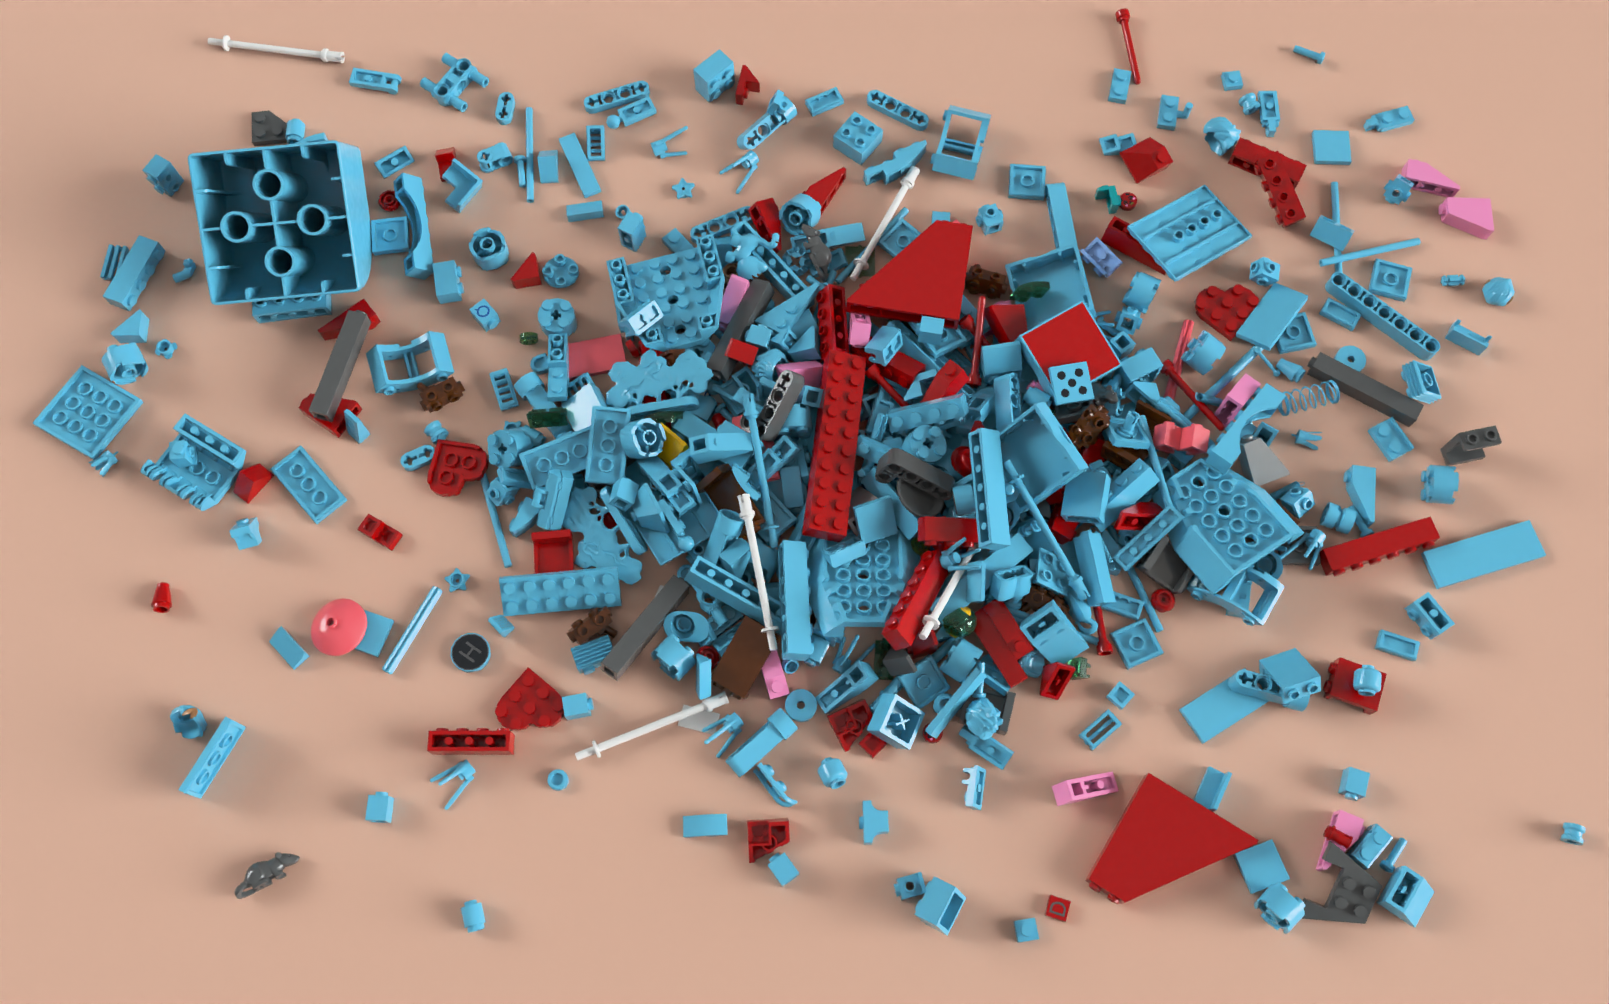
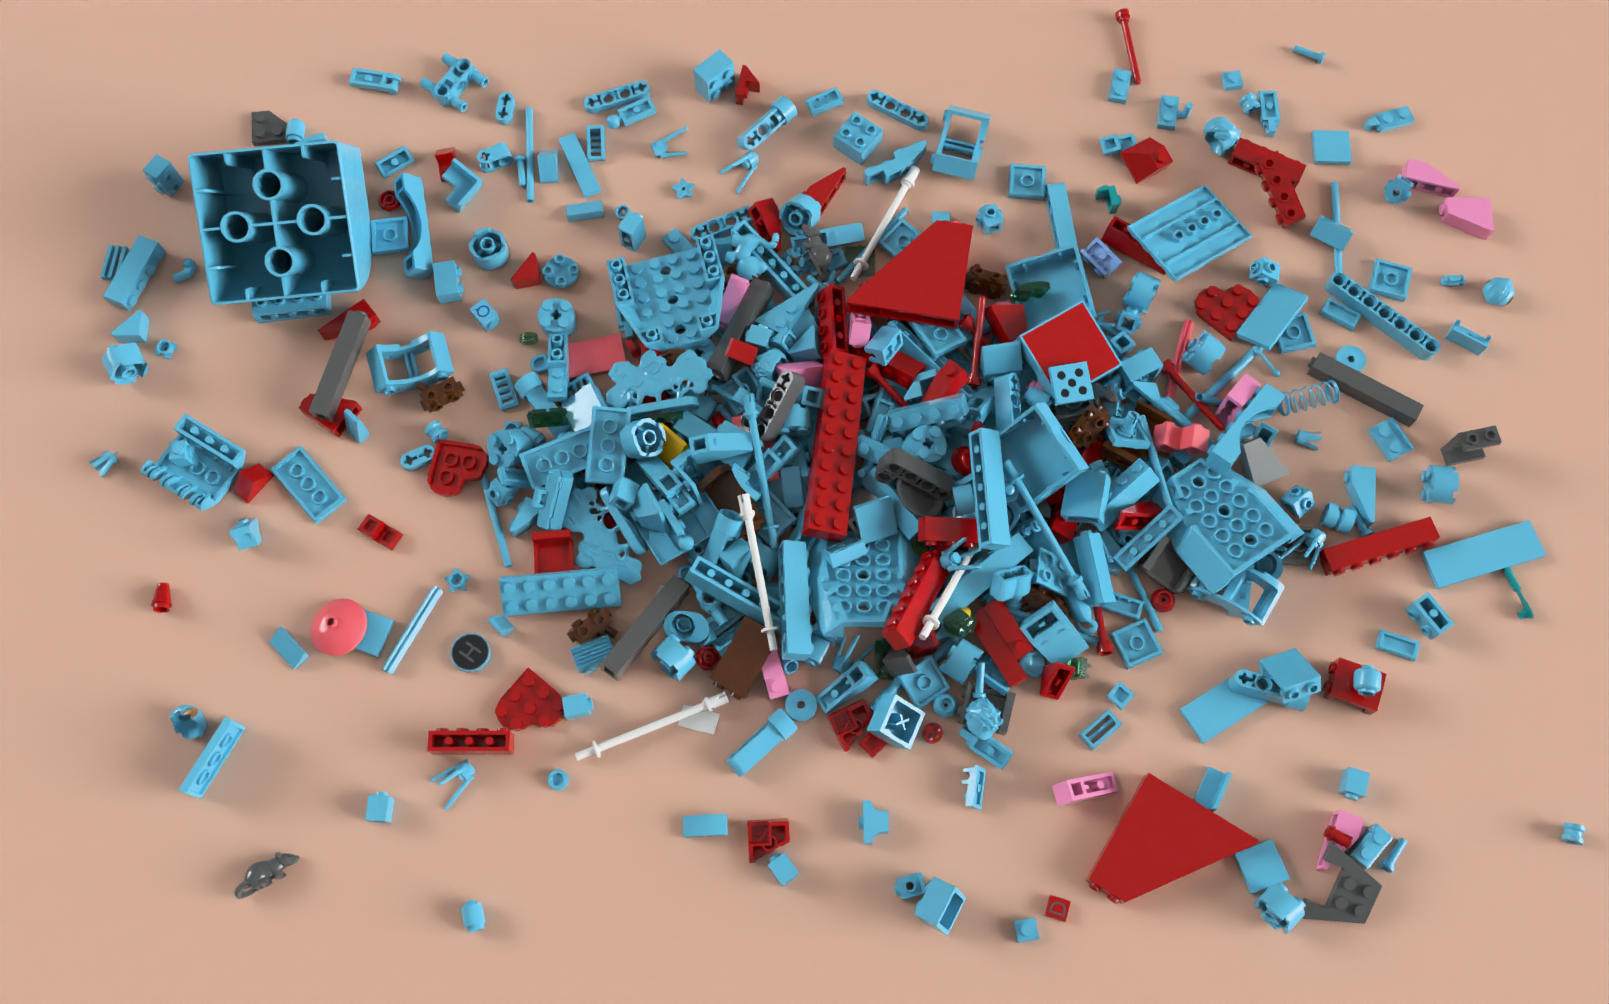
medium azure plate [33,365,143,460] -> none
white bar [208,35,345,63] -> none
medium azure hinge [618,300,664,336] -> none
medium azure slope [696,653,711,700] -> none
medium azure plant [702,712,744,758] -> none
medium azure piece [753,762,798,807] -> none
medium azure tile [766,90,789,115] -> none
medium azure head [818,757,848,789] -> none
medium azure brick [915,316,945,345] -> none
medium azure tile [925,668,986,739] -> none
medium azure slope [966,561,986,603] -> none
red tile [1119,192,1137,211] -> none
medium azure piece [1269,481,1305,501] -> none
medium azure cone [1276,358,1306,383] -> none
medium azure piece [1319,238,1421,267] -> none
medium azure slope [1376,866,1434,927] -> none
medium azure brick [1401,360,1442,404] -> none
none -> teal piece [1503,567,1534,620]

